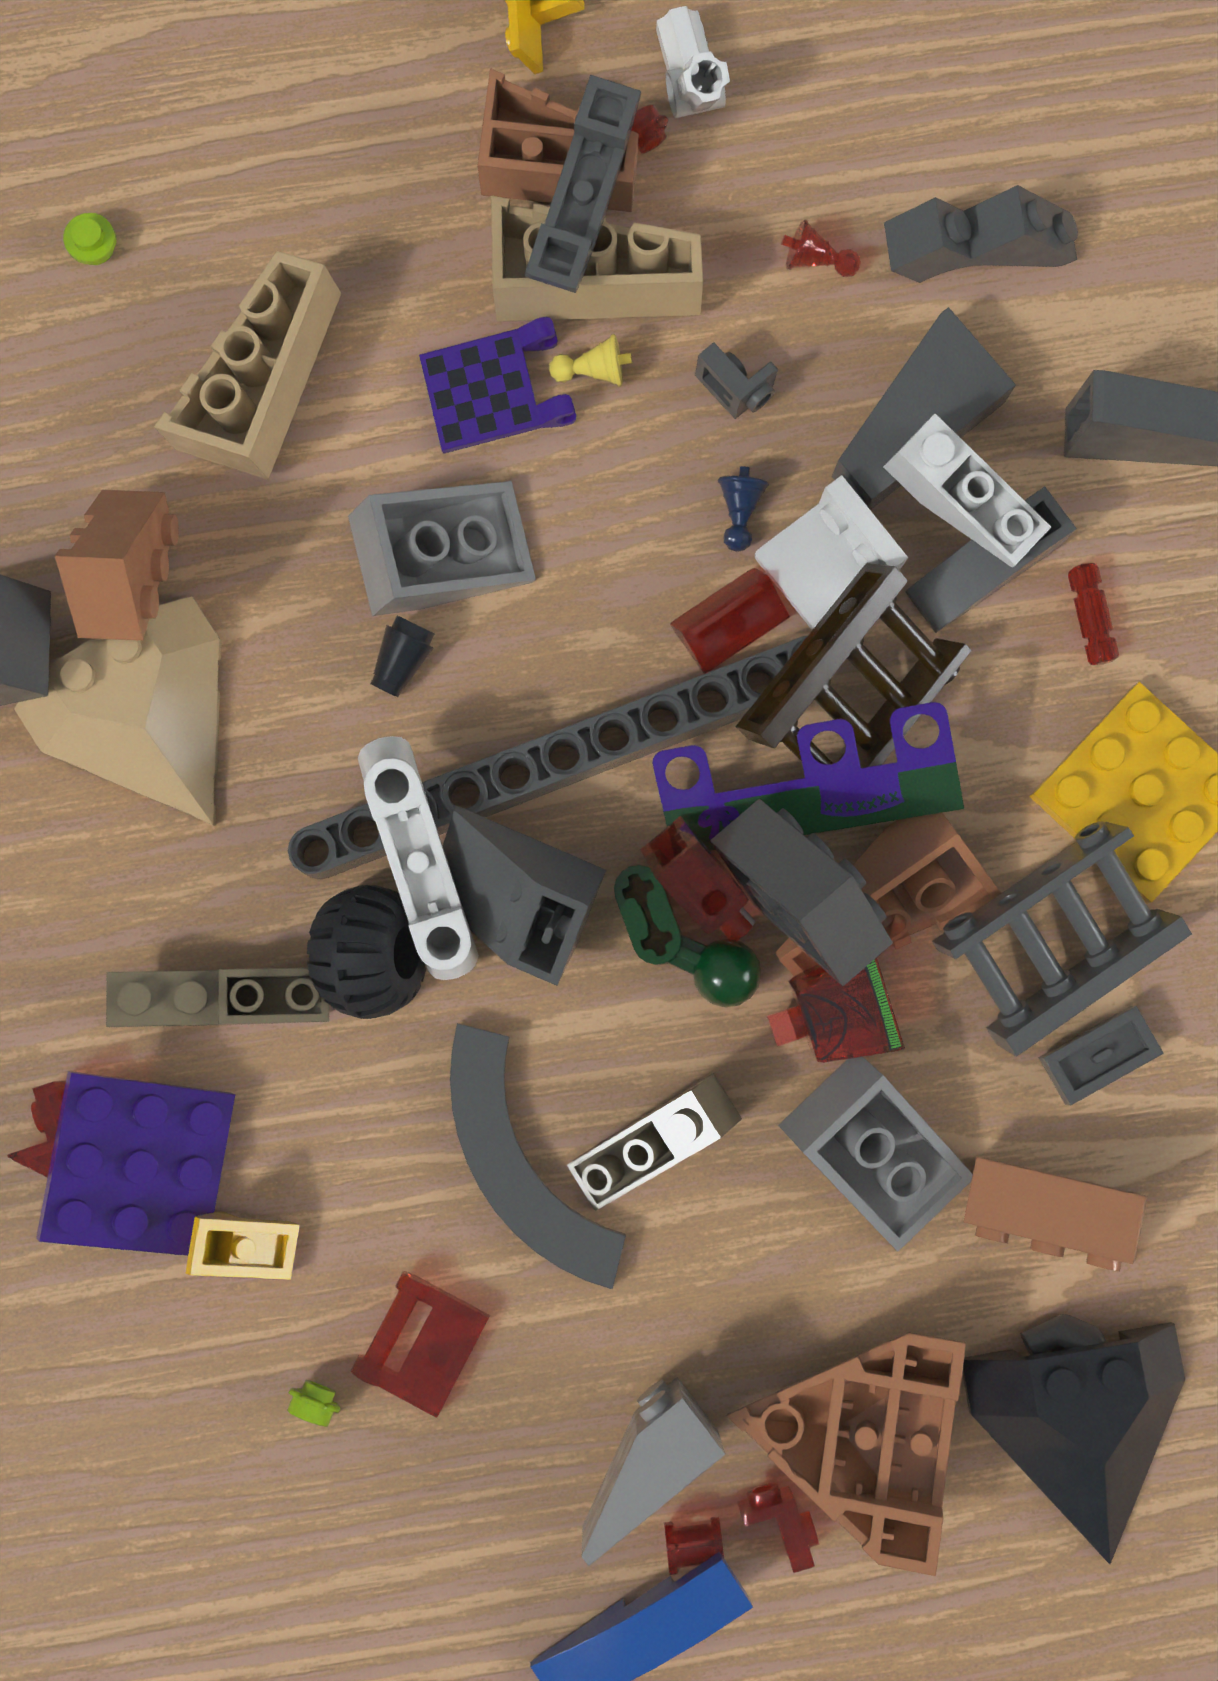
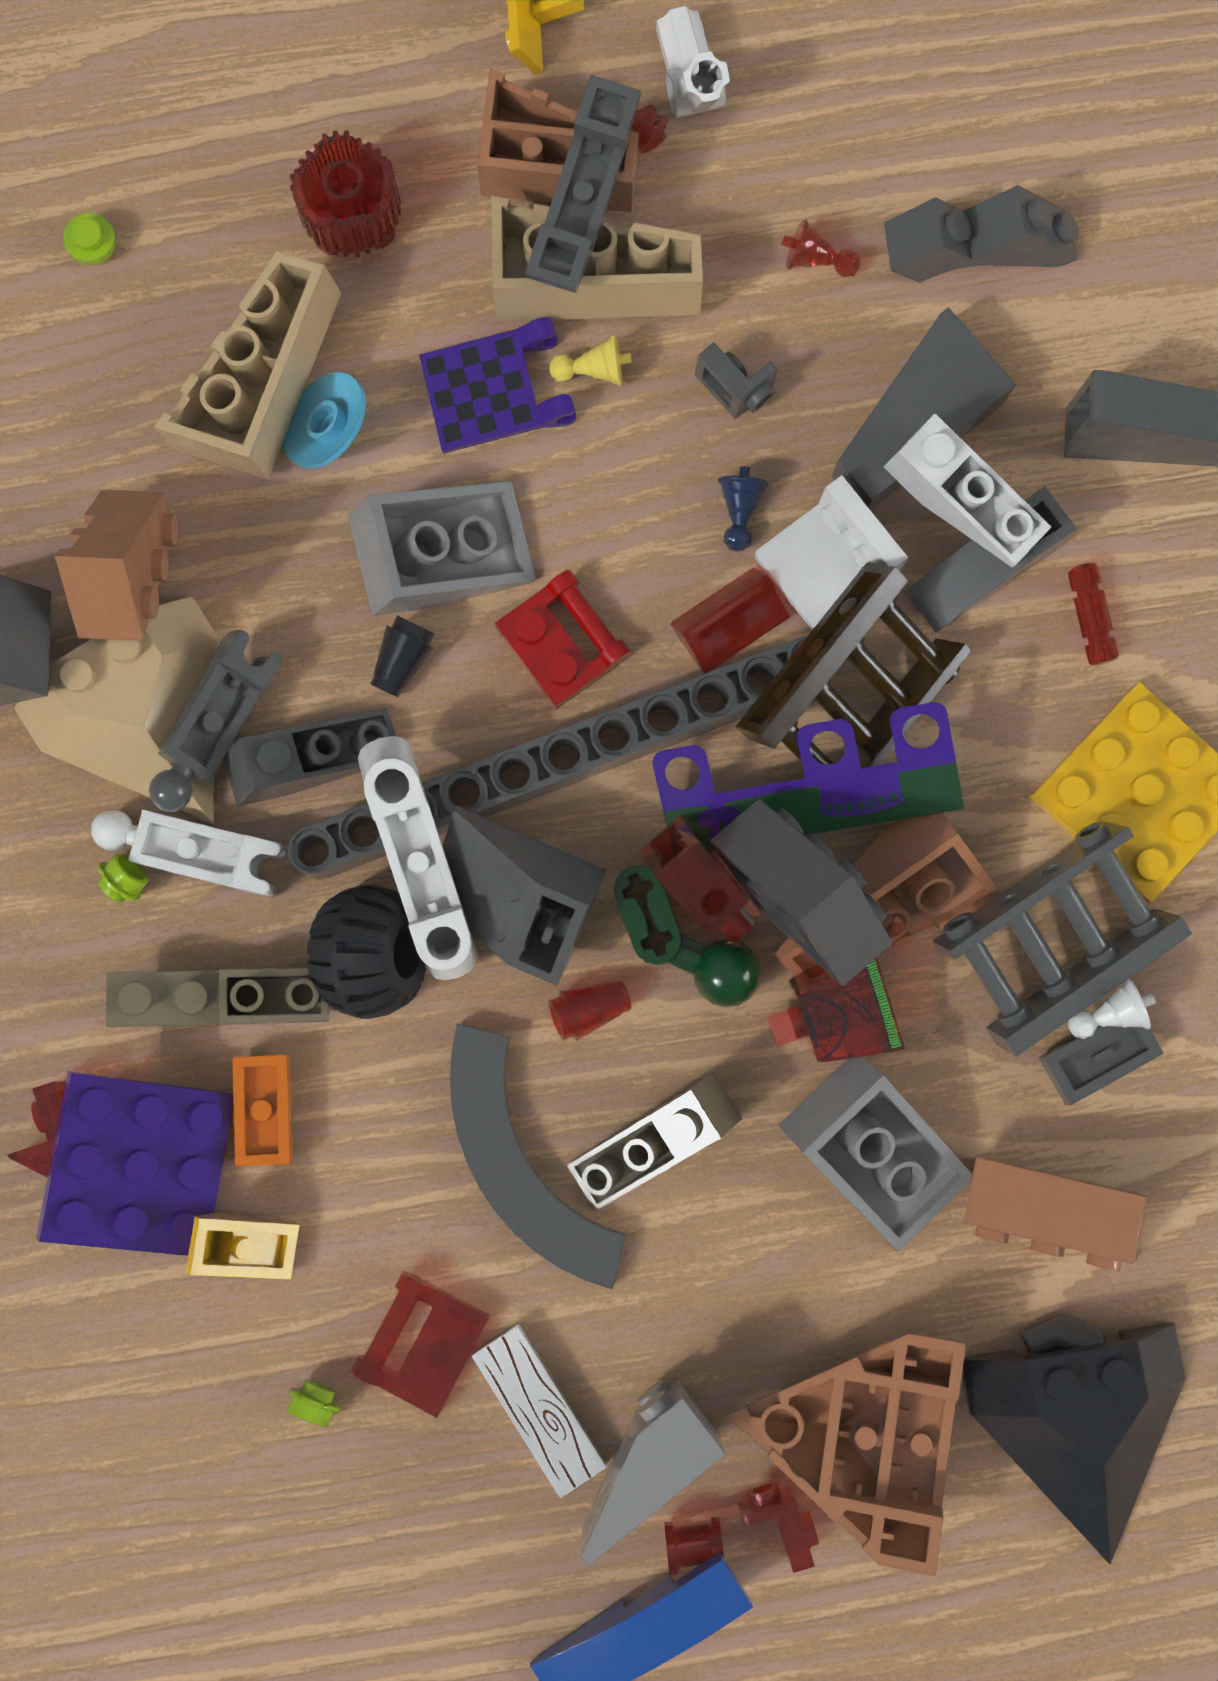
none -> white plate [91,809,288,898]
none -> lime plate [97,854,149,902]
none -> dark grey plate [149,630,281,812]
none -> dark grey slope [223,709,395,807]
none -> orange plate [232,1054,293,1167]
none -> medium azure dish [283,372,366,469]
none -> clear red brick [290,130,401,257]
none -> white tile [471,1323,607,1499]
none -> red plate [495,569,632,710]
none -> clear red cone [548,980,631,1041]
none -> white piece [1068,979,1156,1039]

